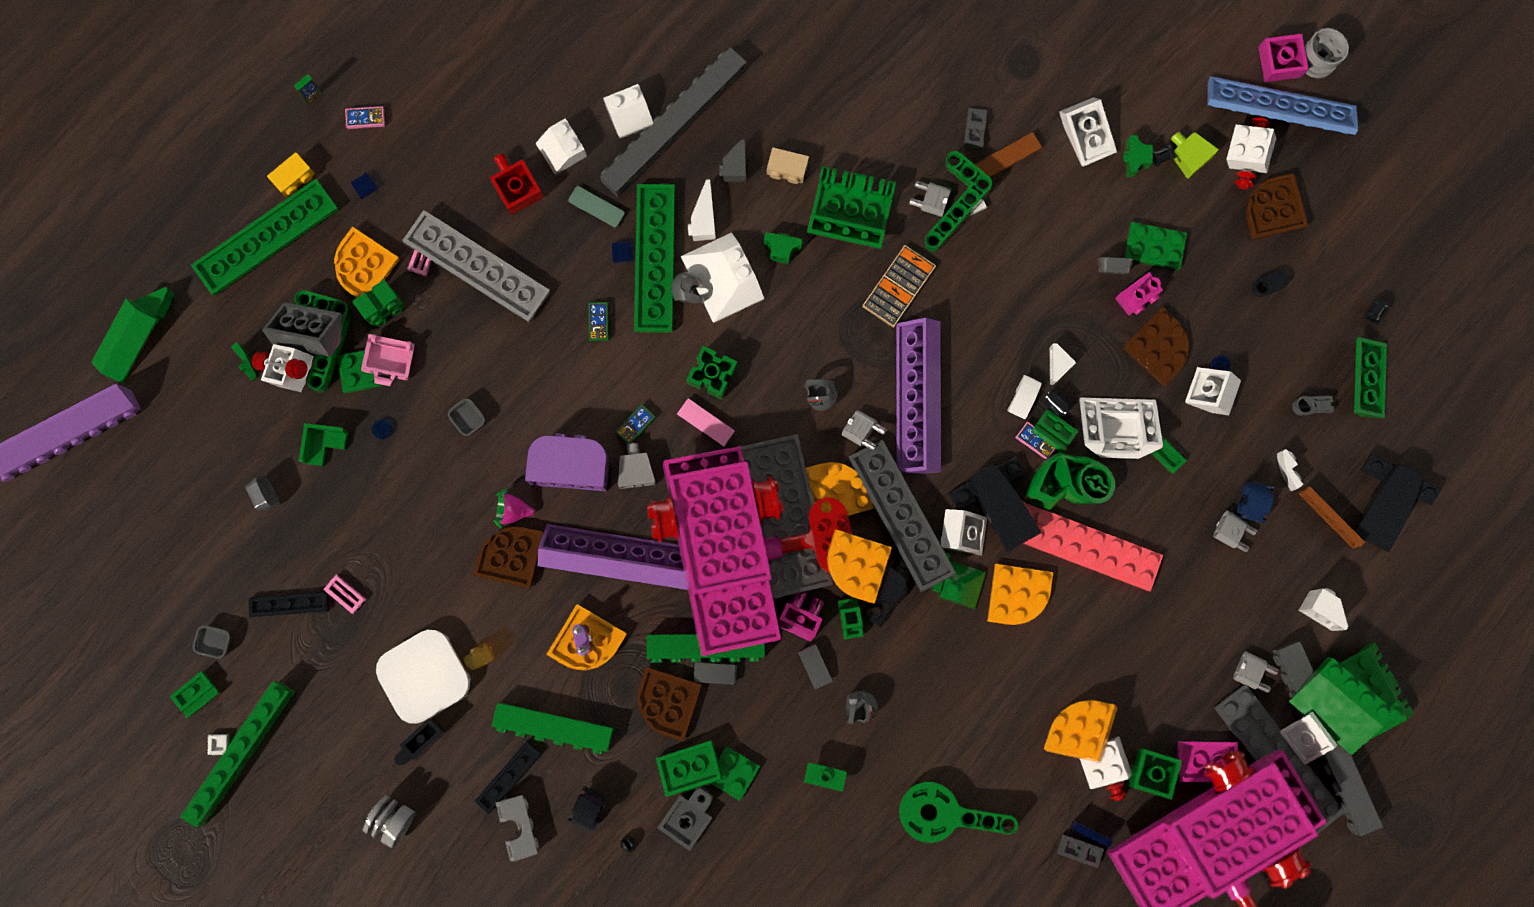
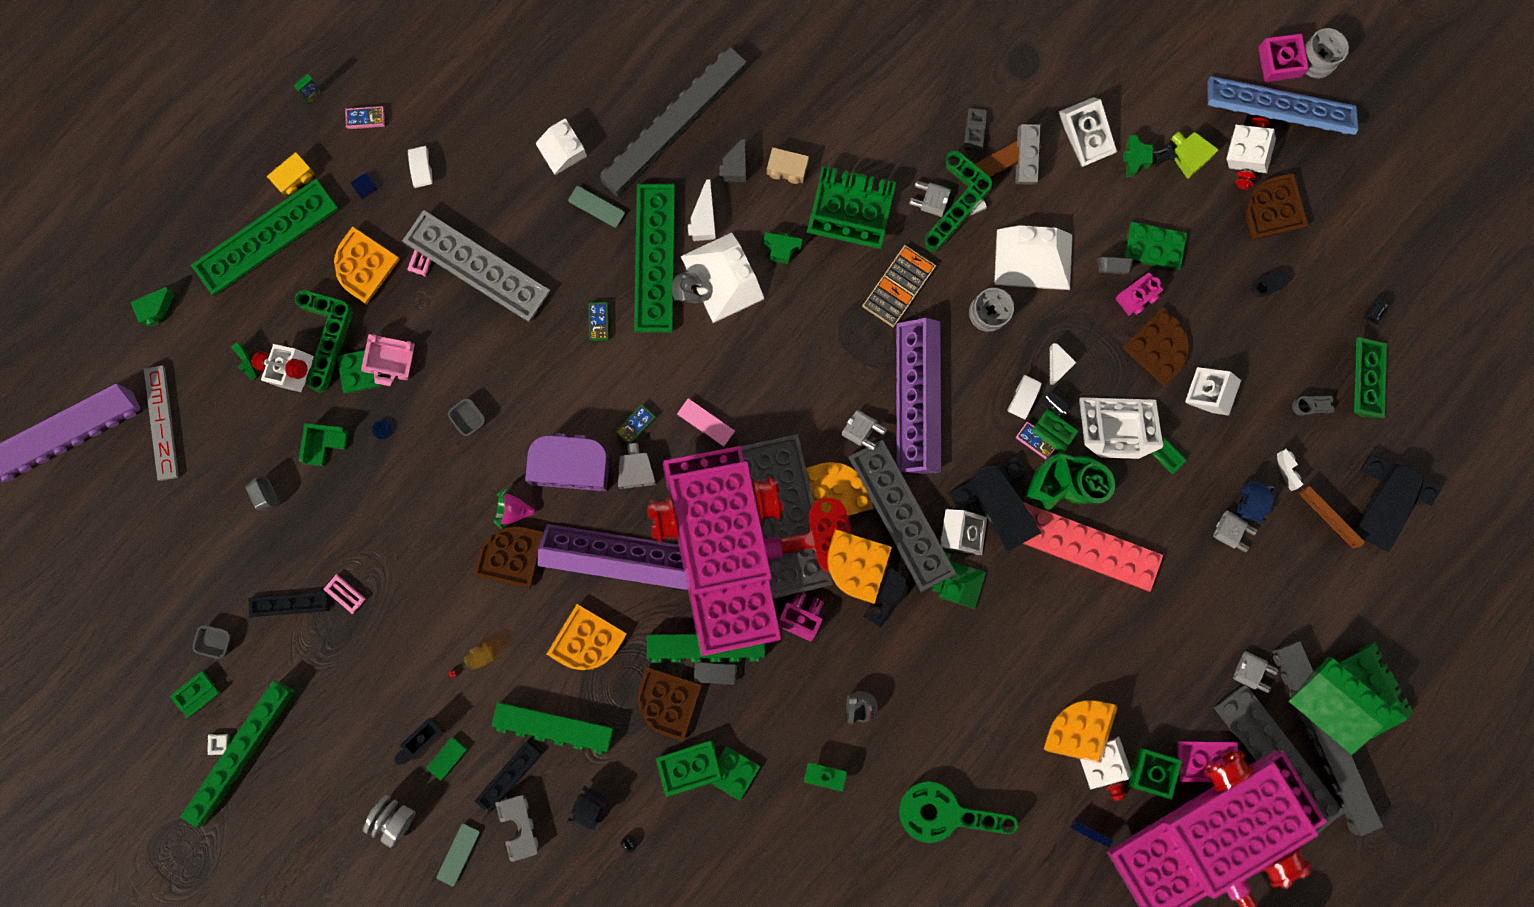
green slope [91,298,158,383] -> none
dark grey slope [262,303,342,357] -> none
green brick [352,279,405,328] -> none
white tile [376,630,471,723] -> none
red brick [489,153,544,216] -> none
medium lavender piece [572,624,592,656] -> none
white slope [604,84,654,139] -> none
clear blue tile [612,242,632,263] -> none
dark grey plate [658,787,713,851] -> none
green brick [686,346,738,400] -> none
dark grey slope [797,643,833,689] -> none
dark grey helmet [805,379,837,411] -> none
green brick [838,598,863,639] -> none
light orange plate [987,564,1053,625] -> none
dark grey slope [1057,835,1104,868] -> none
clear blue tile [1210,355,1231,371] -> none
white plate [1280,712,1337,765] -> none
white slope [1299,588,1348,631] -> none
none -> light grey tile [144,365,179,481]
none -> white slope [408,146,433,188]
none -> green tile [426,737,468,781]
none -> sand green piece [436,824,480,886]
none -> light grey wheel [969,288,1014,332]
none -> white slope [994,226,1072,290]
none -> light grey arch [1015,124,1040,185]

